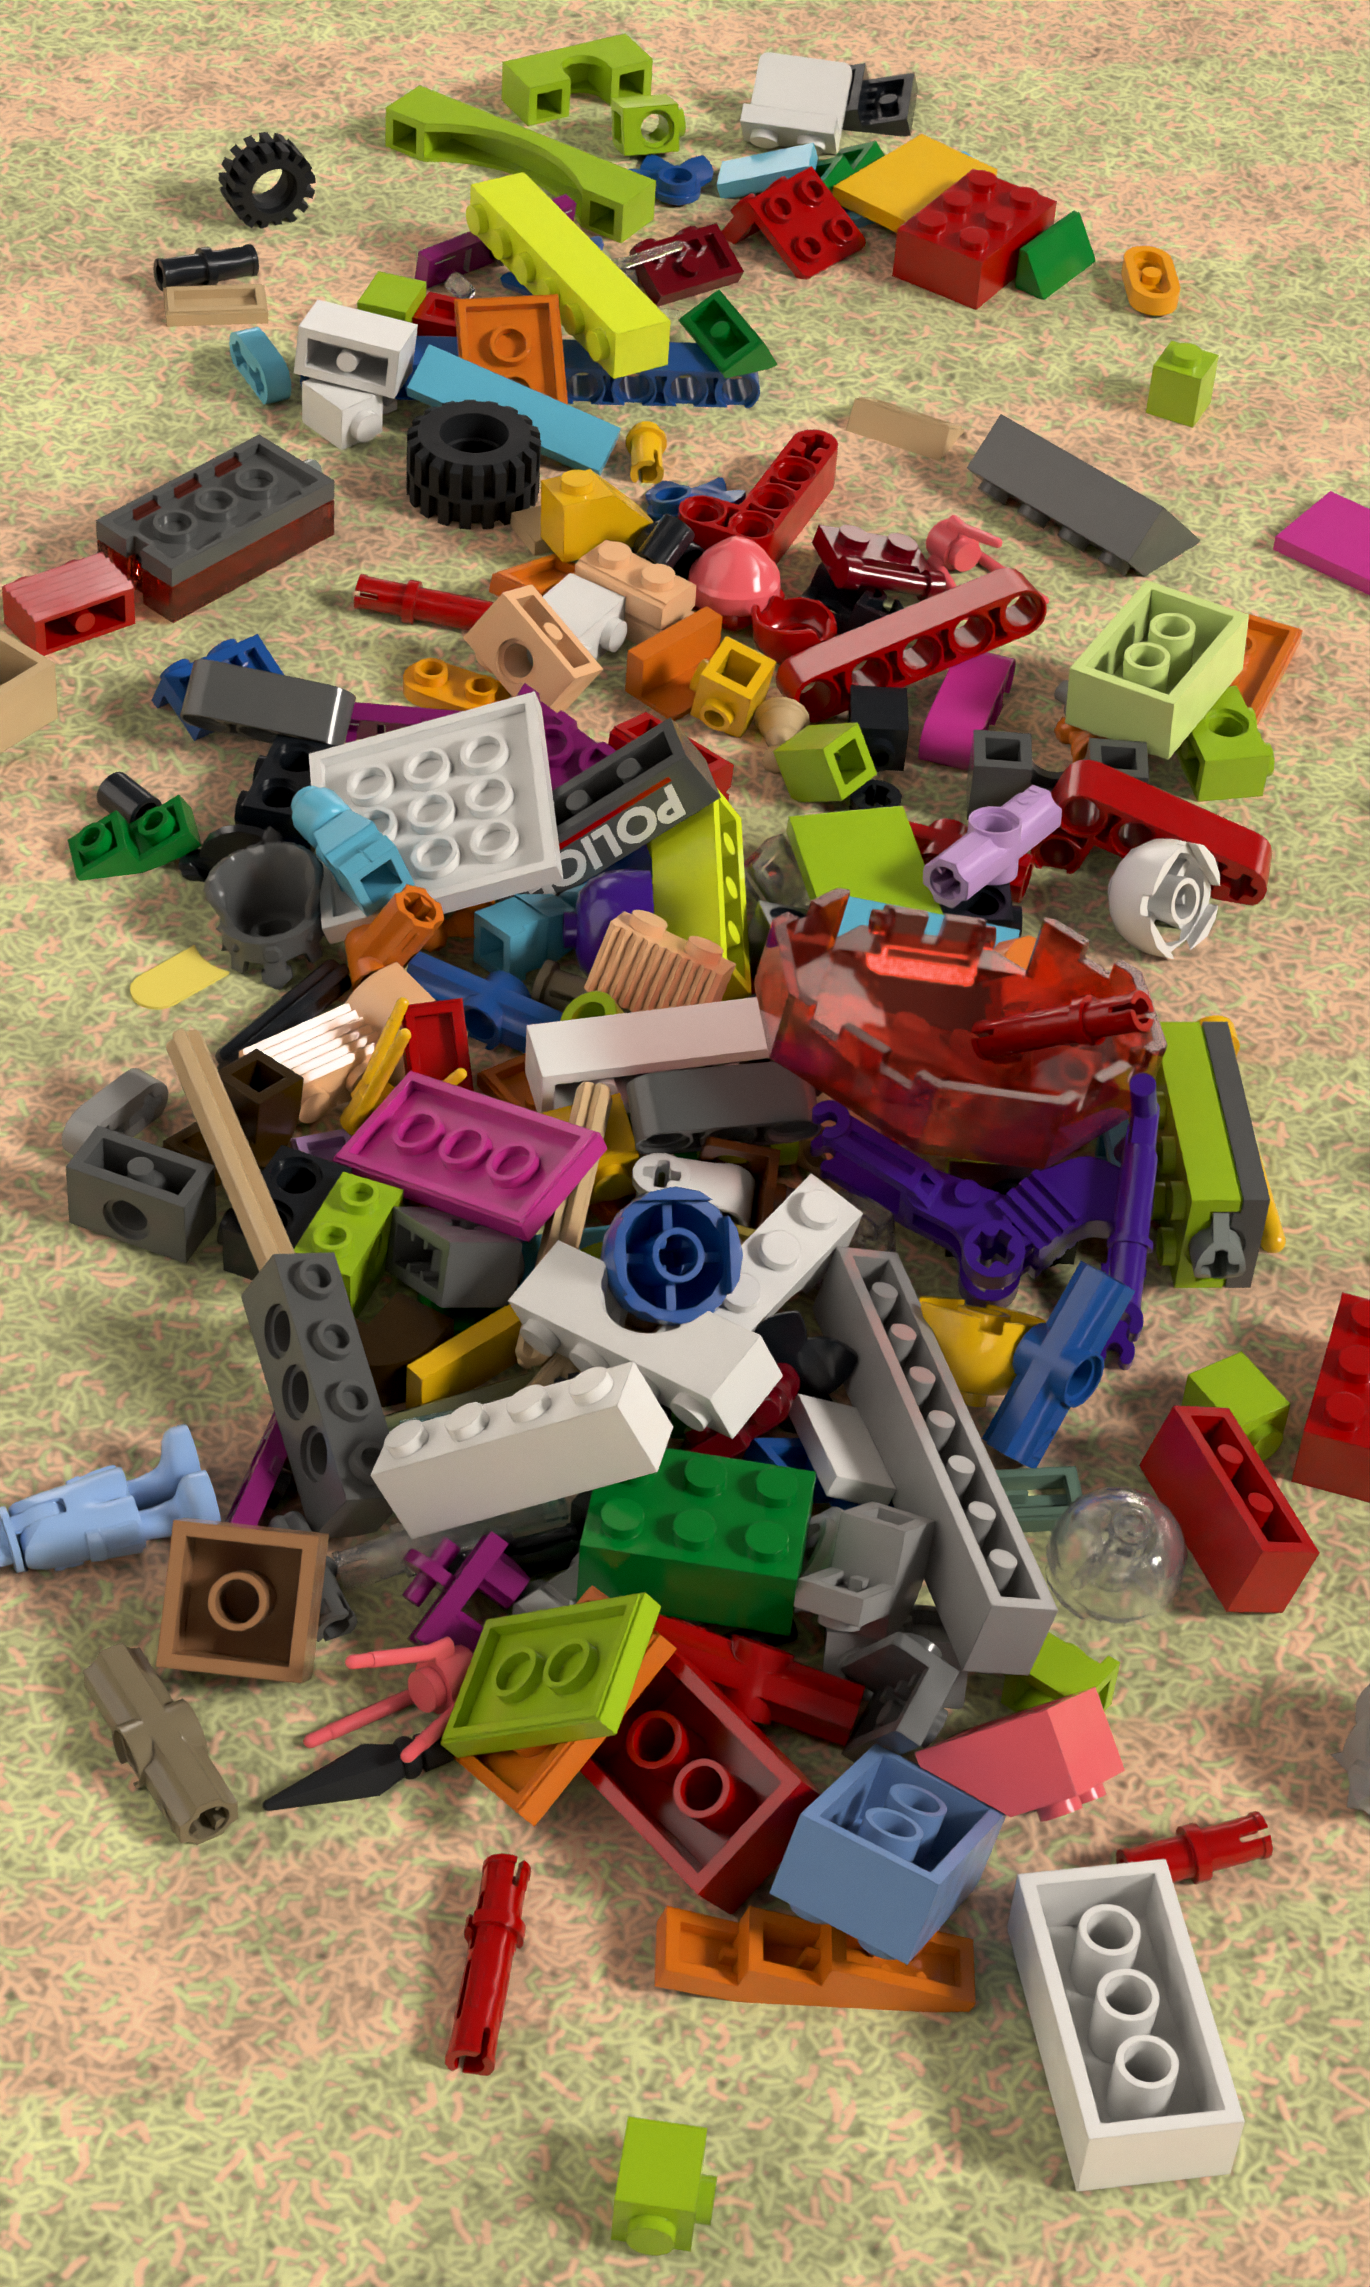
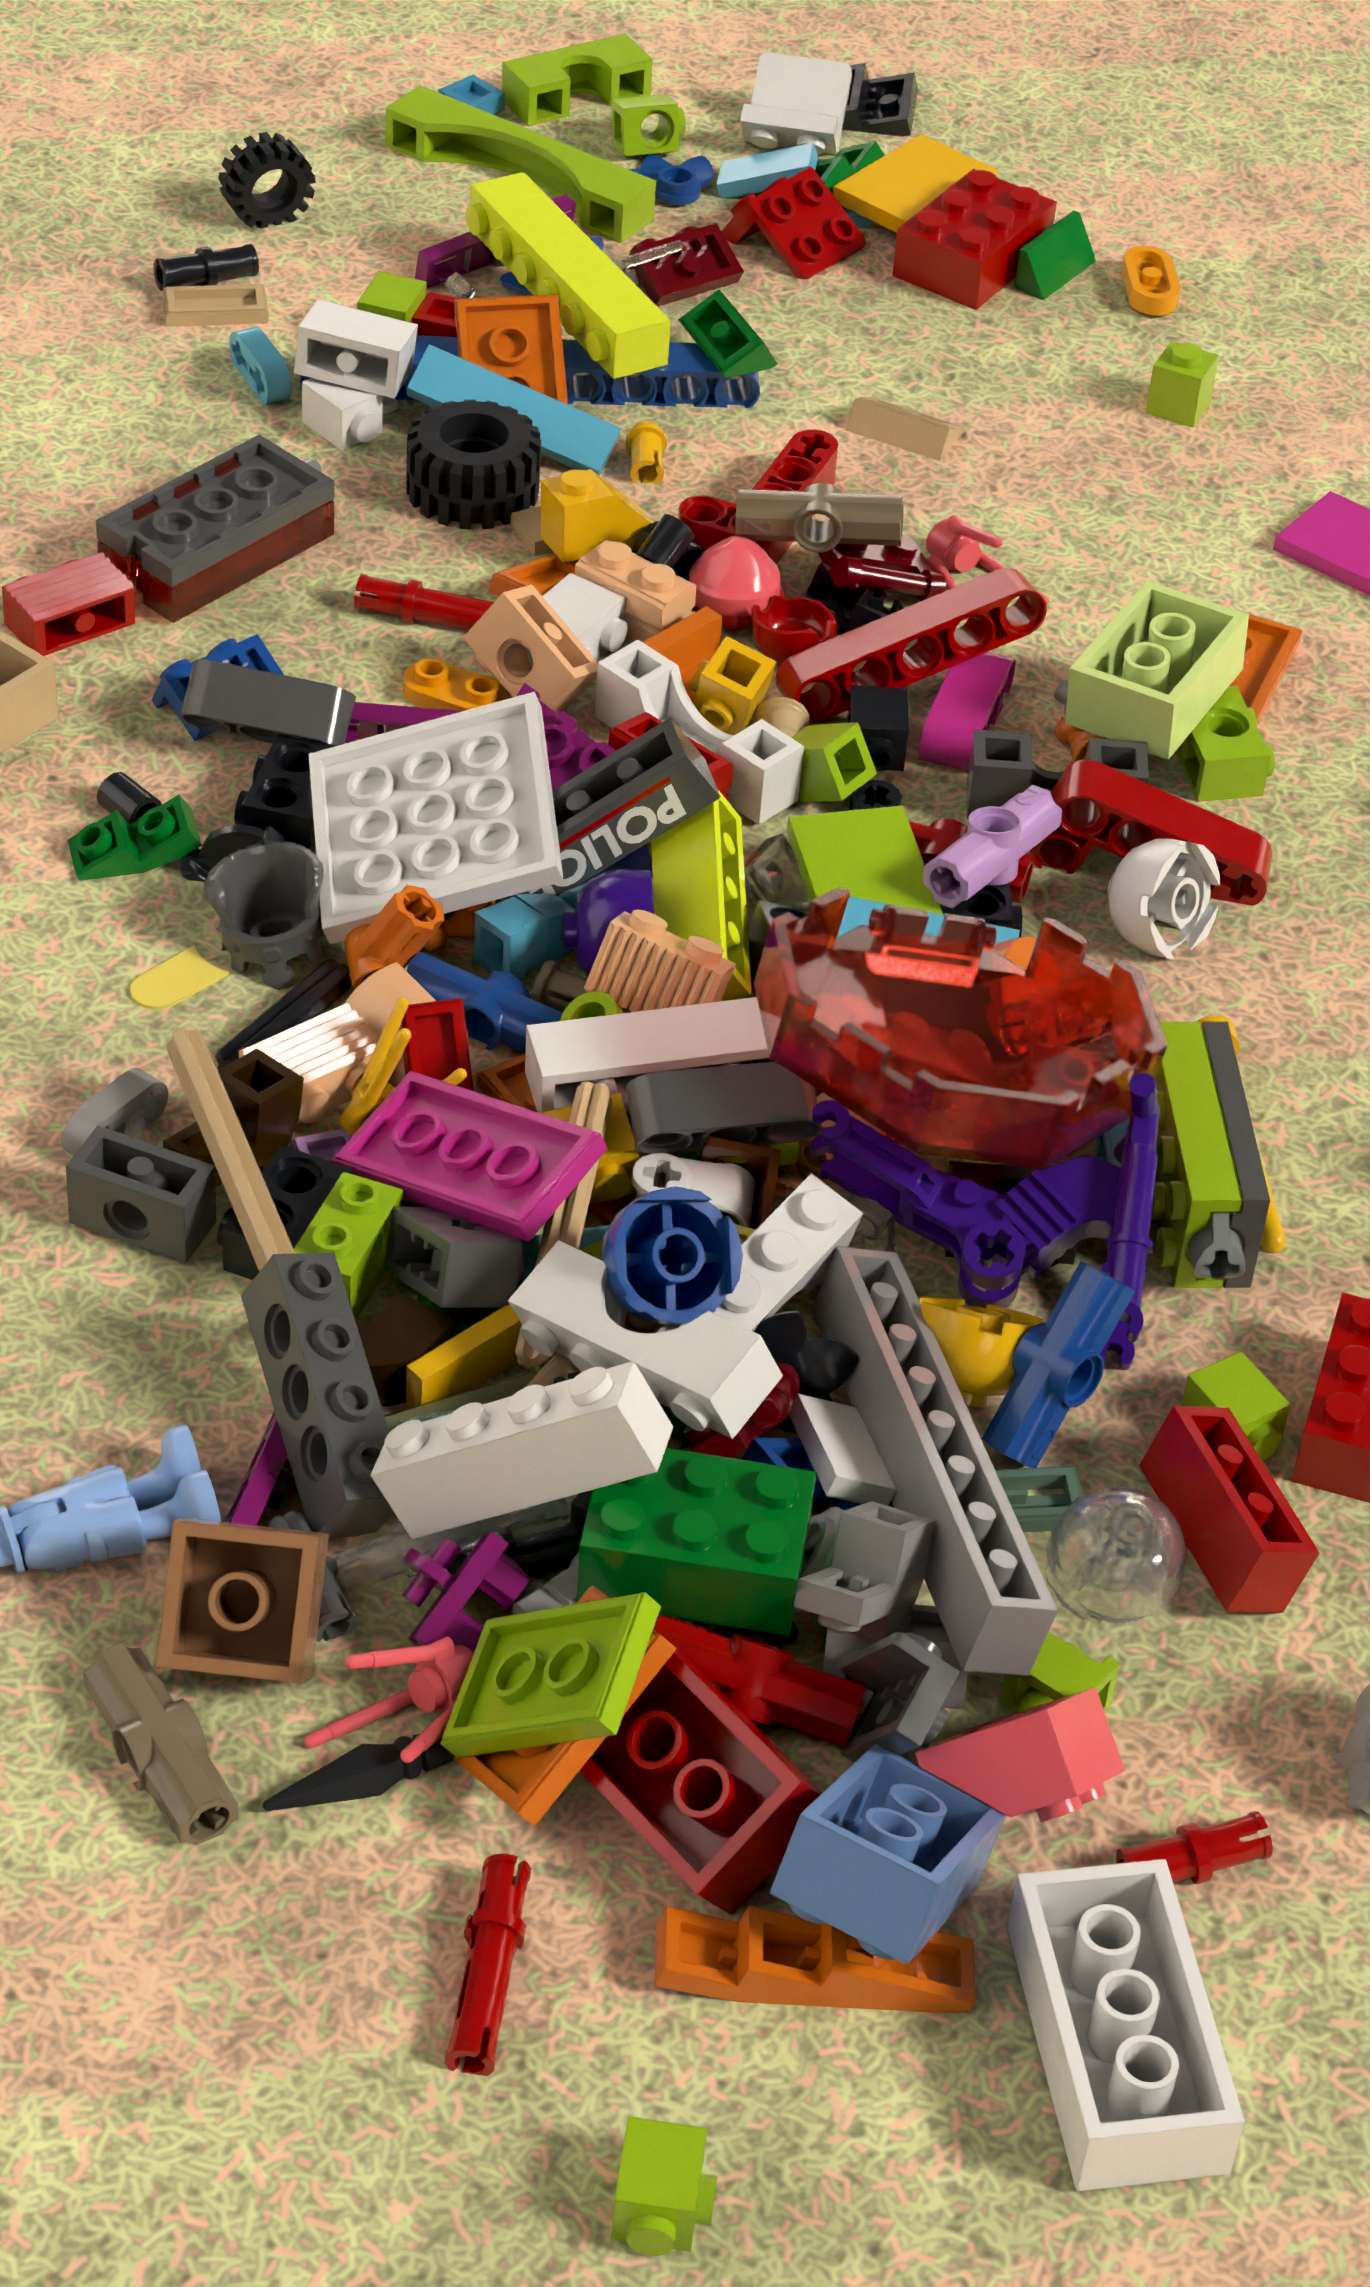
medium azure piece [291,786,415,917] -> none
blue plate [645,477,746,522] -> none
dark grey slope [967,414,1200,576] -> none
red pin [971,990,1154,1061] -> none
none -> dark azure plate [439,75,505,115]
none -> white arch [595,640,804,825]
none -> dark tan piece [735,482,904,553]

